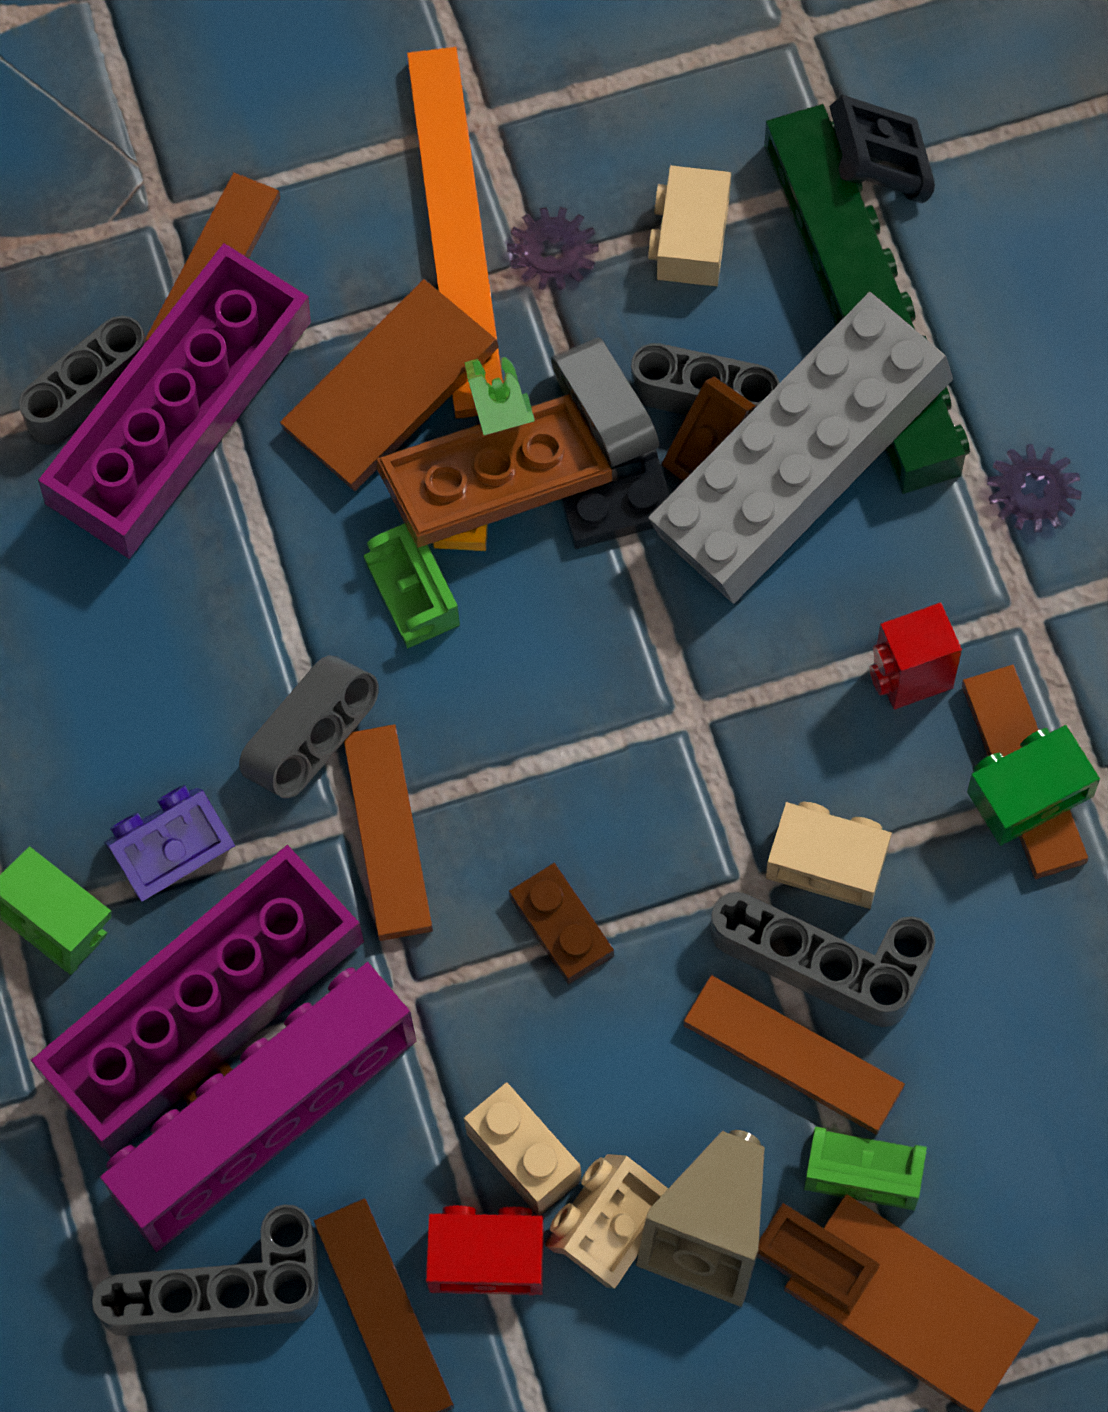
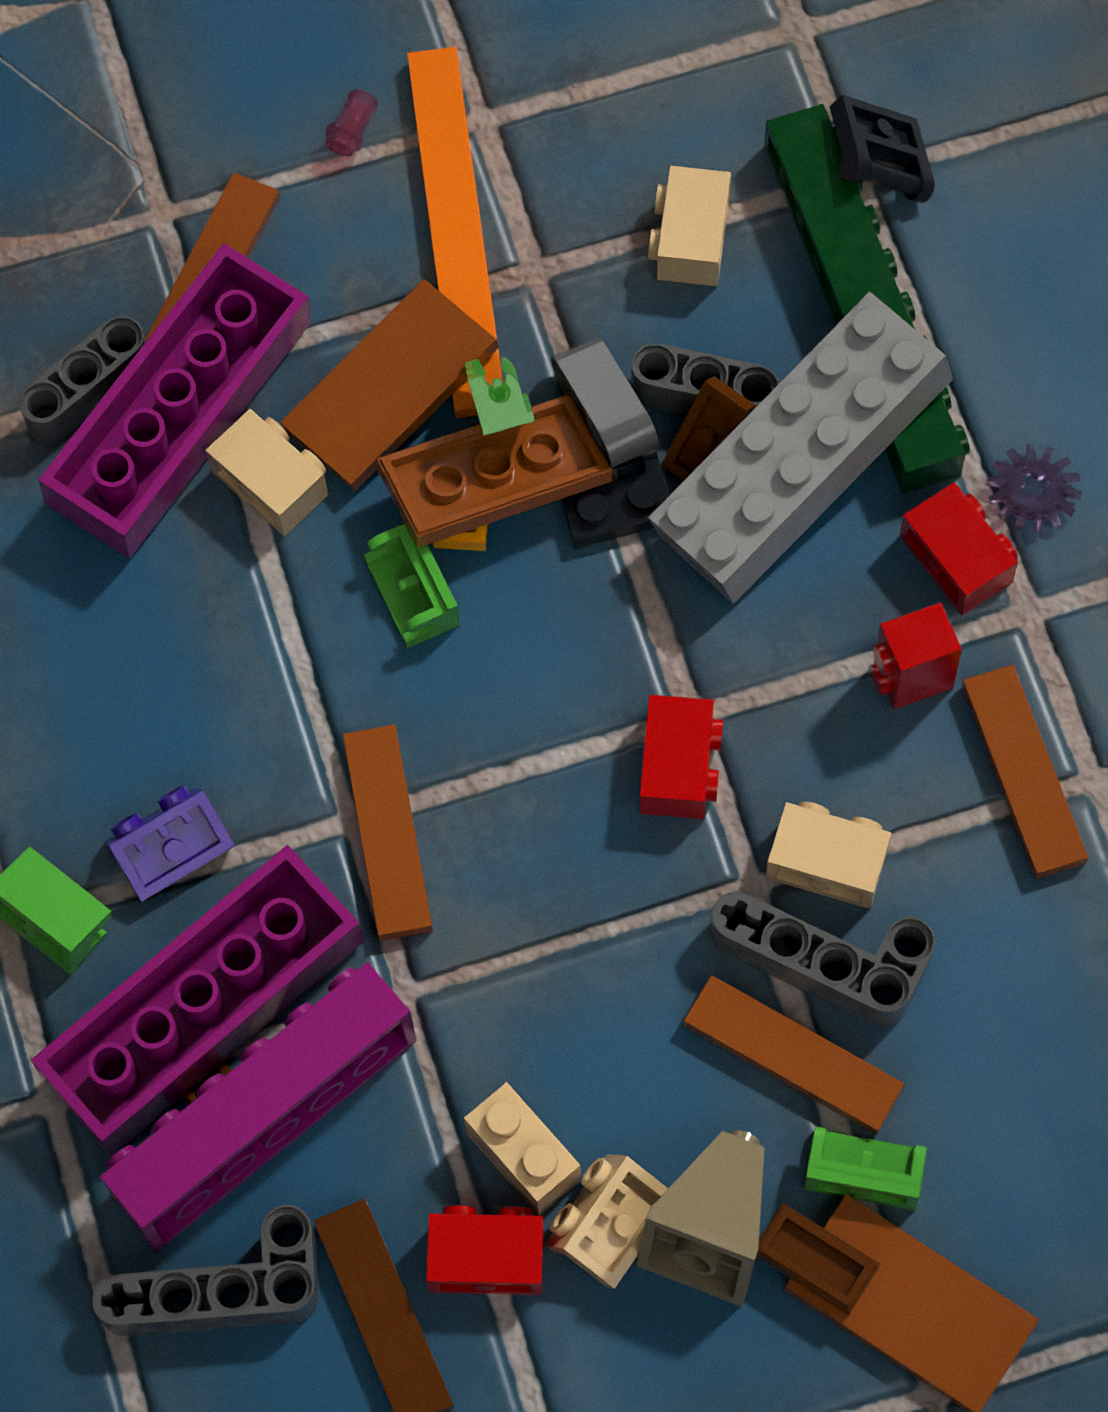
dark grey beam [239,655,379,798] -> none
clear purple gear [507,207,599,290] -> none
reddish brown plate [509,862,614,985] -> none
green brick [967,725,1100,846] -> none
none -> tan brick [205,409,328,537]
none -> clear pink pin [325,89,379,157]
none -> red brick [640,695,723,819]
none -> red brick [899,482,1018,616]

